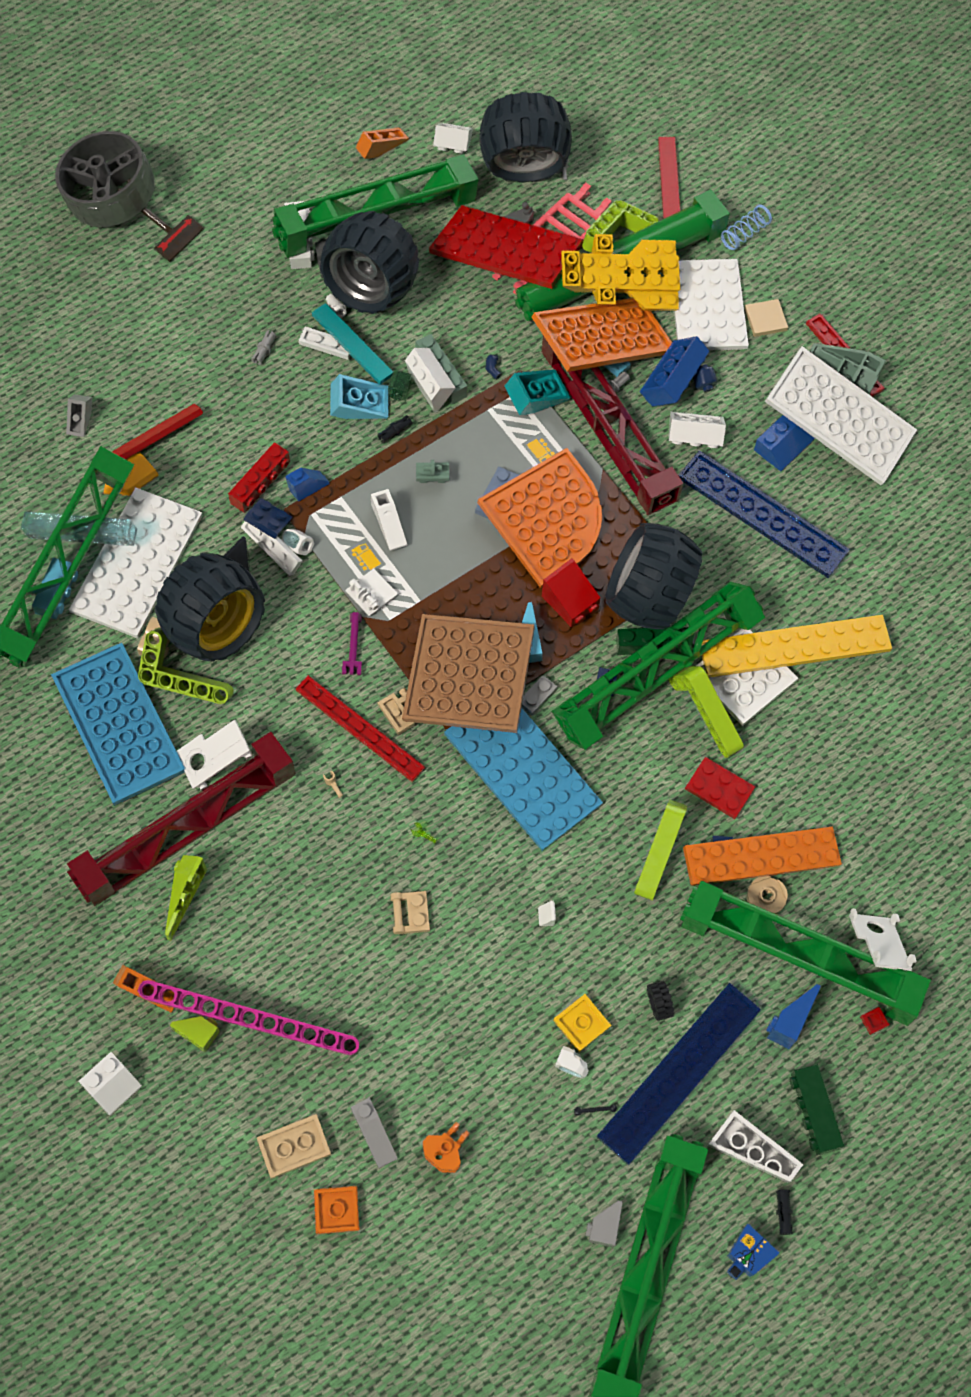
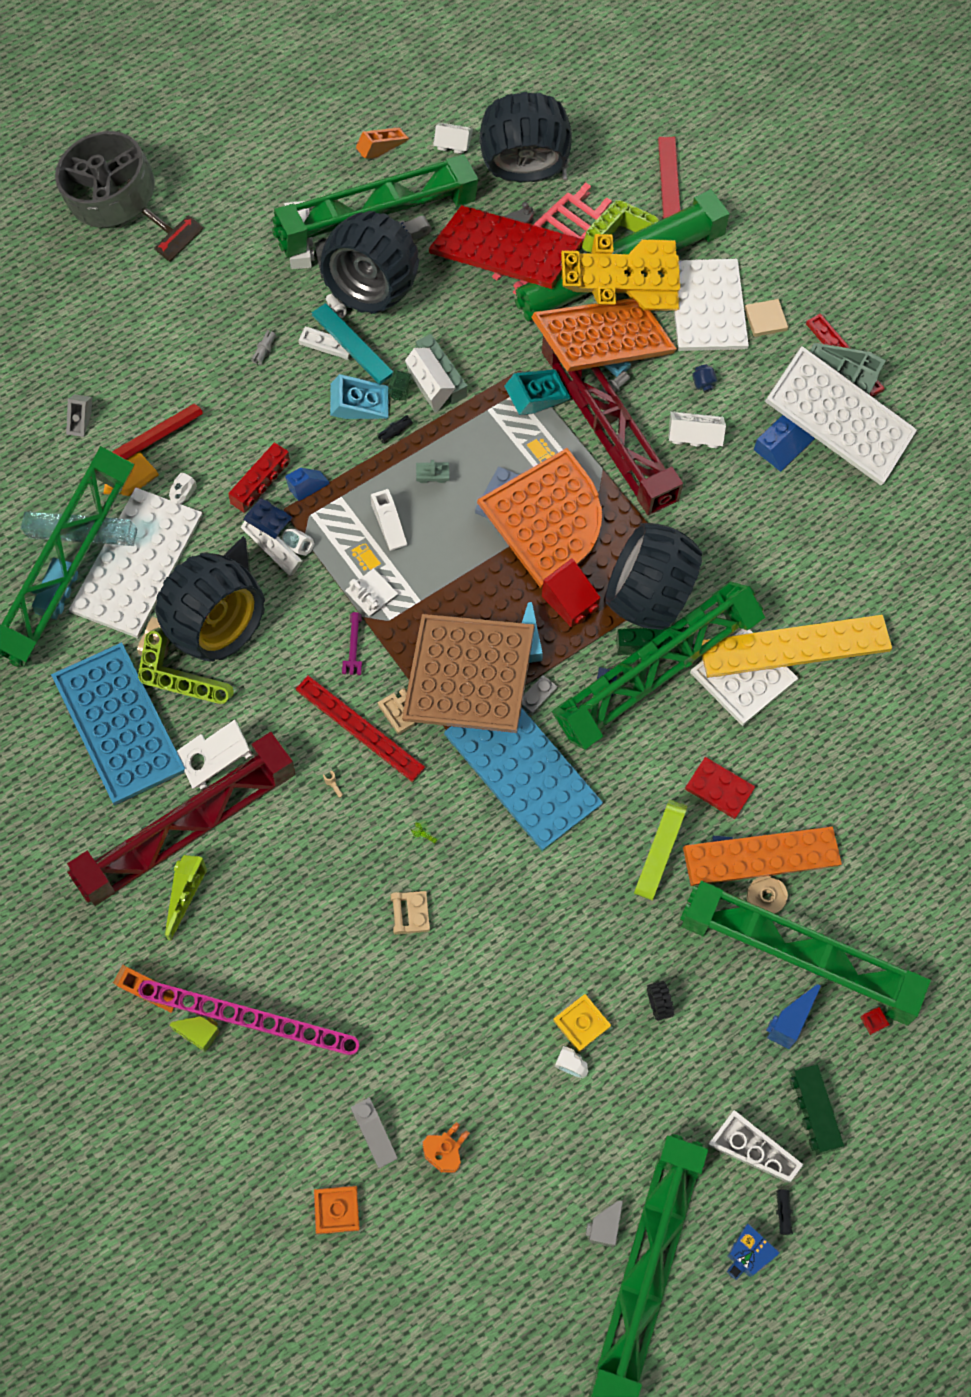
white slope [79,1052,142,1116] -> none
tan plate [257,1114,331,1179] -> none
dark blue arm [485,354,502,380] -> none
white slope [538,901,556,926] -> none
black hinge [574,1104,617,1116] -> none
clear blue plate [596,982,761,1166] -> none
blue brick [640,336,709,406] -> none
lime beam [669,666,744,758] -> none
clear blue plate [678,450,850,578] -> none
light blue piece [721,205,772,250] -> none
white piece [849,909,917,971] -> none
none -> white rock [169,473,197,504]
none -> light grey leg [399,216,432,240]

